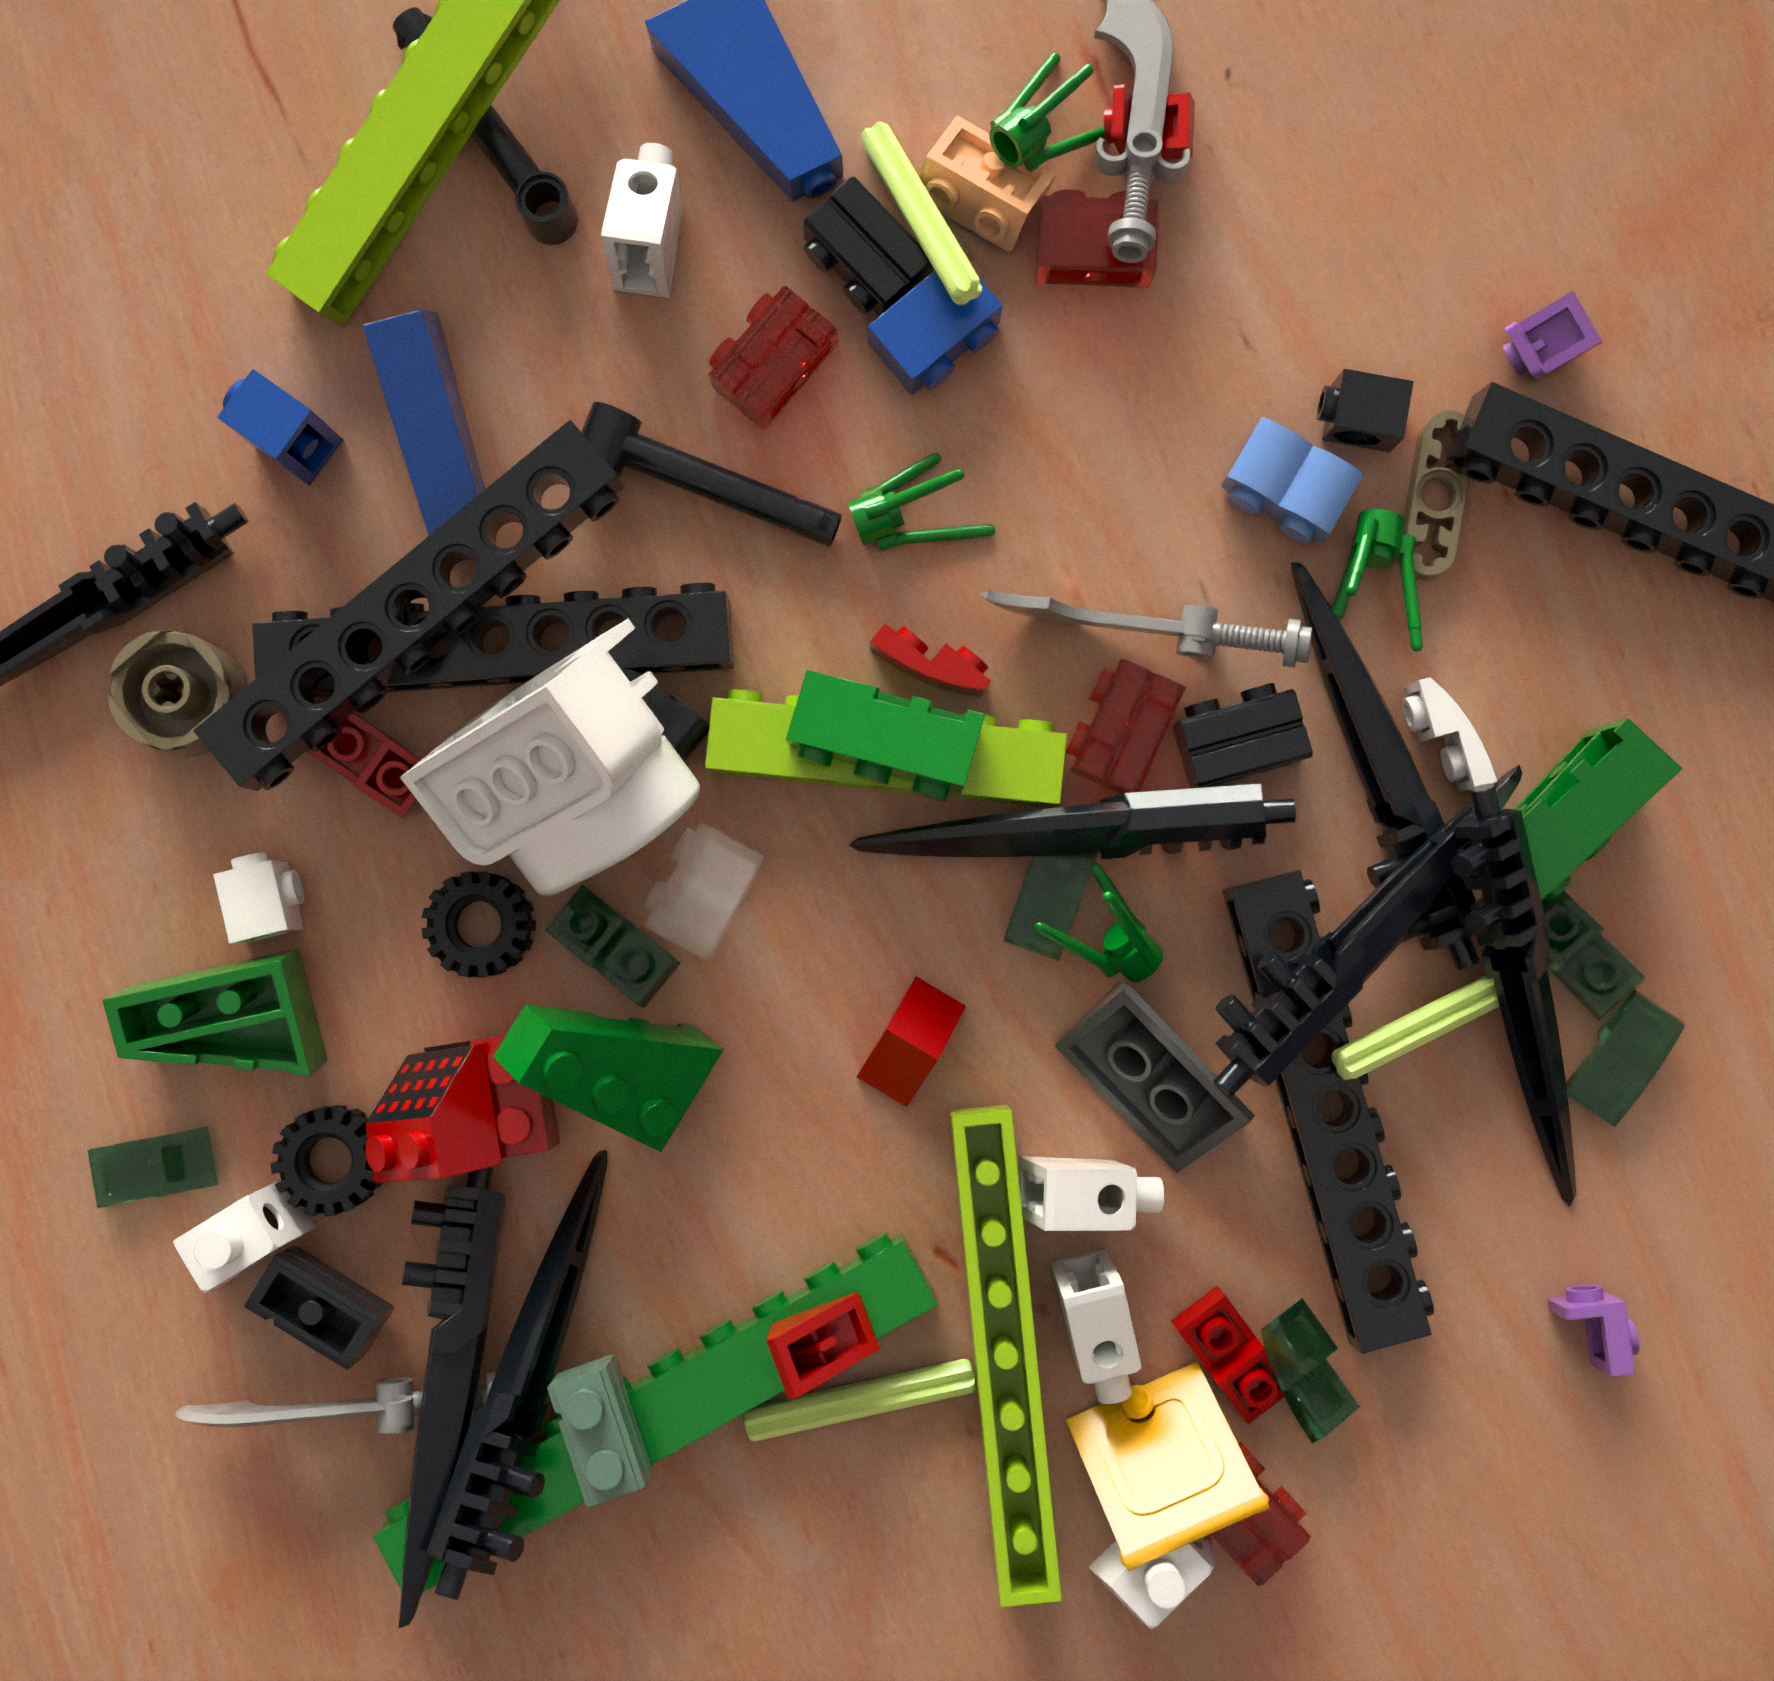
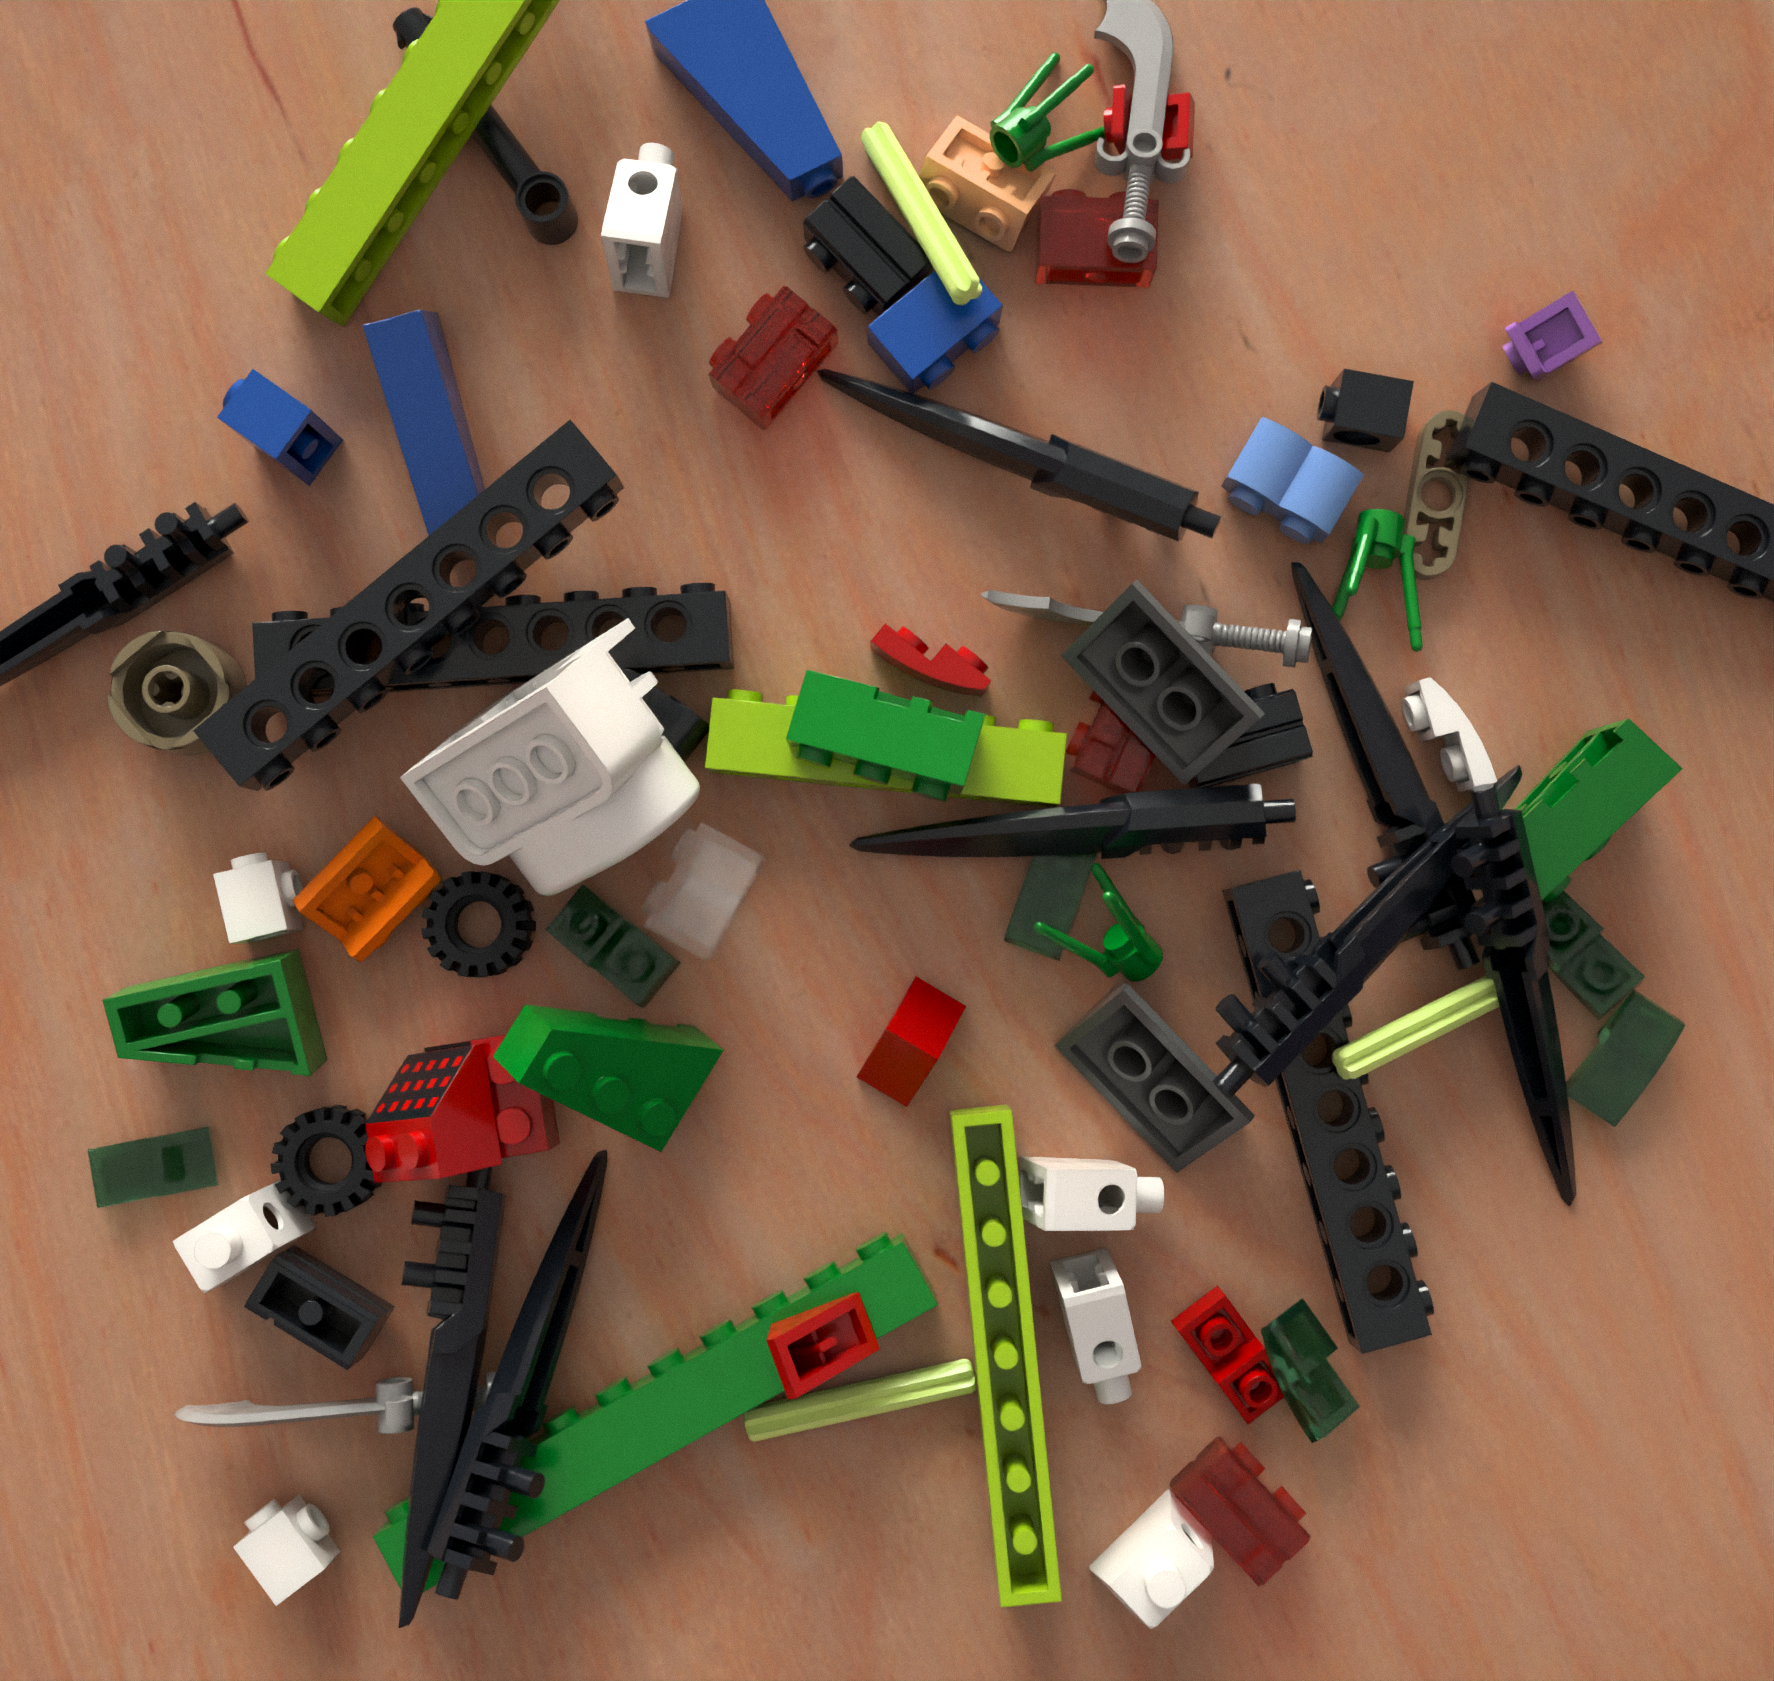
red slope [306,712,421,818] -> none
sand green brick [547,1354,653,1507] -> none
black piece [581,402,842,547] -> none
green plant [848,453,996,551] -> none
container [1066,1362,1270,1572] -> none
medium lavender bracket [1548,1284,1639,1377] -> none
none -> white brick [233,1494,341,1606]
none -> orange bracket [292,815,441,962]
none -> black piece [817,369,1221,541]
none -> dark grey slope [1061,580,1265,785]

